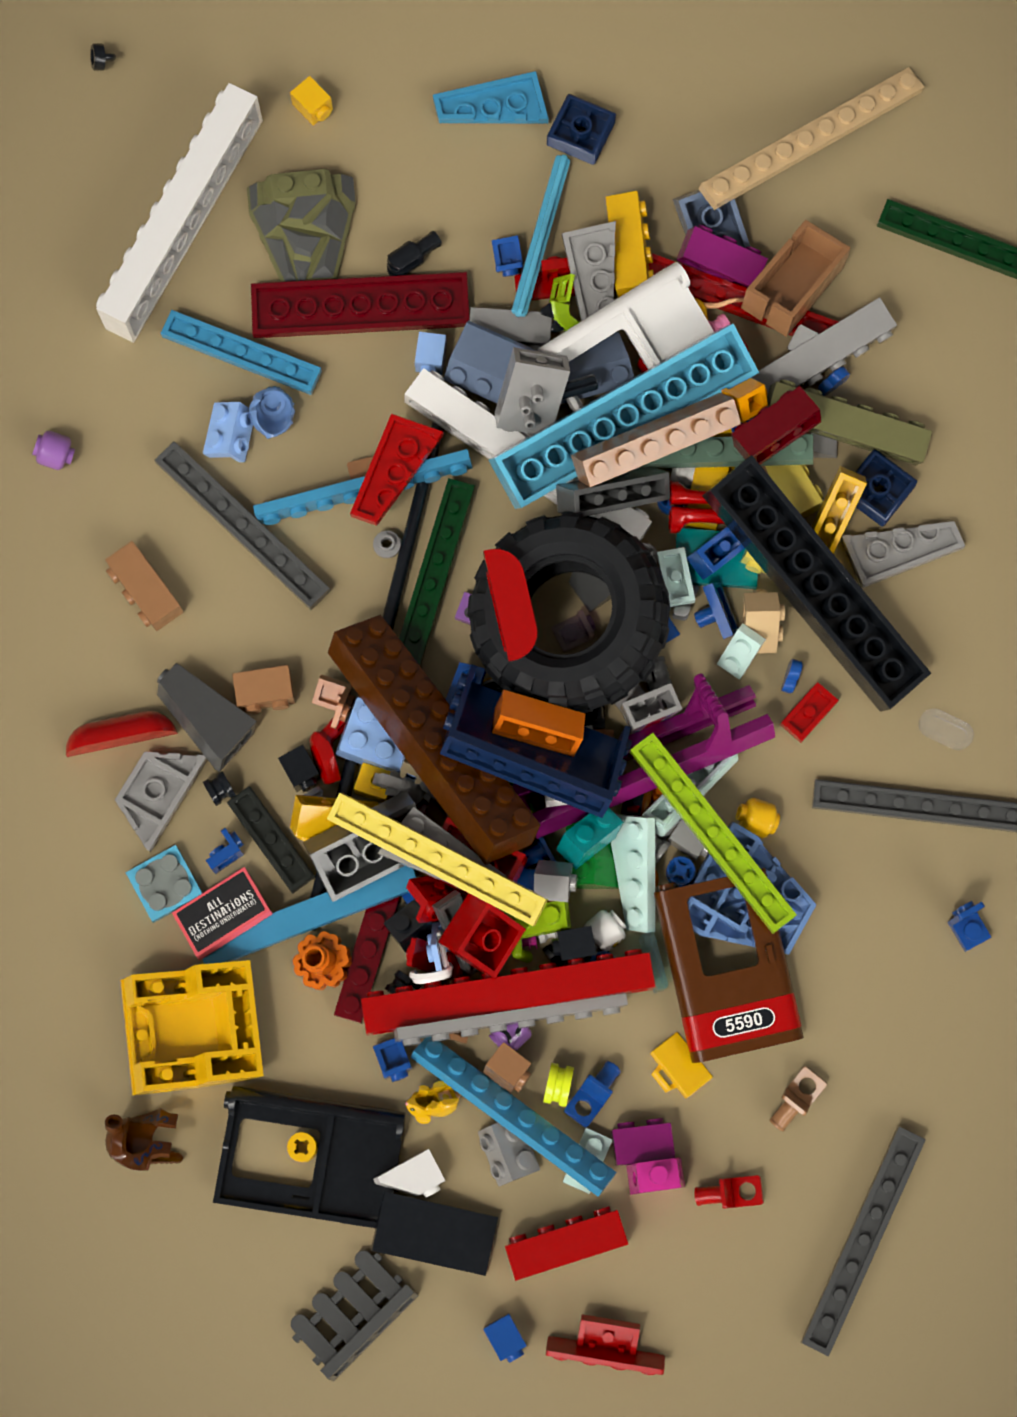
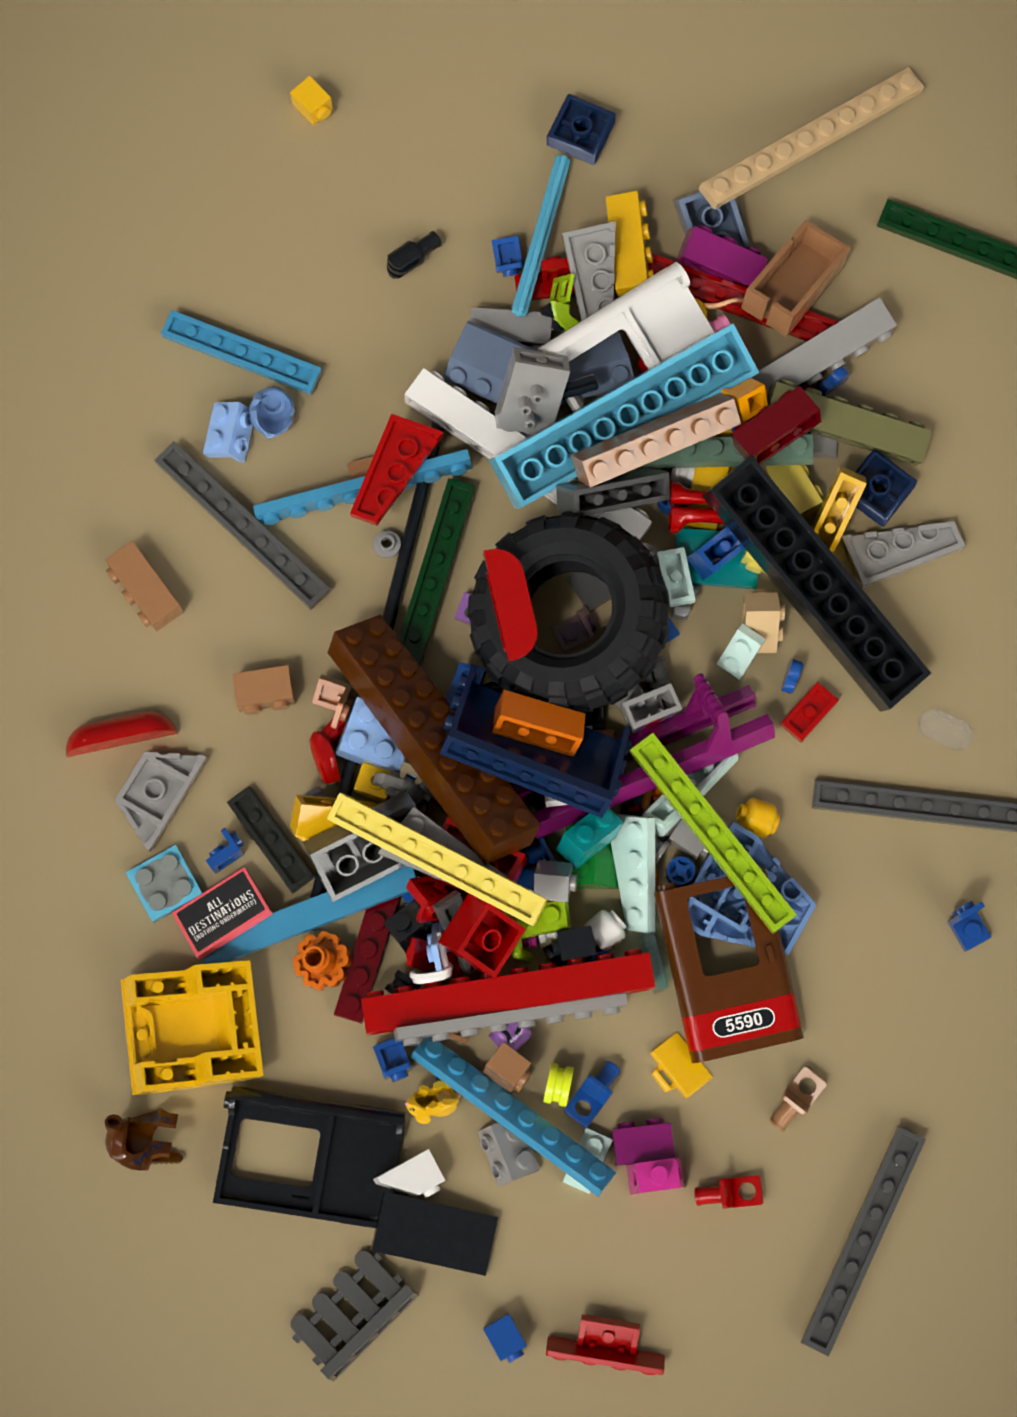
medium lavender head [32,431,75,470] -> none
black tile [90,43,116,71] -> none
white brick [96,83,263,343] -> none
dark grey slope [157,663,257,772] -> none
black wheel [203,771,236,806] -> none
wedge [247,169,356,282] -> none
dark red plate [251,272,470,338] -> none
black brick [278,745,321,792] -> none
yellow wheel [287,1132,318,1162] -> none
light blue brick [415,332,447,375] -> none
dark azure wing [433,71,549,124] -> none
red brick [505,1206,629,1281] -> none
blue tile [694,582,739,639] -> none
light grey slope [787,325,818,352] -> none

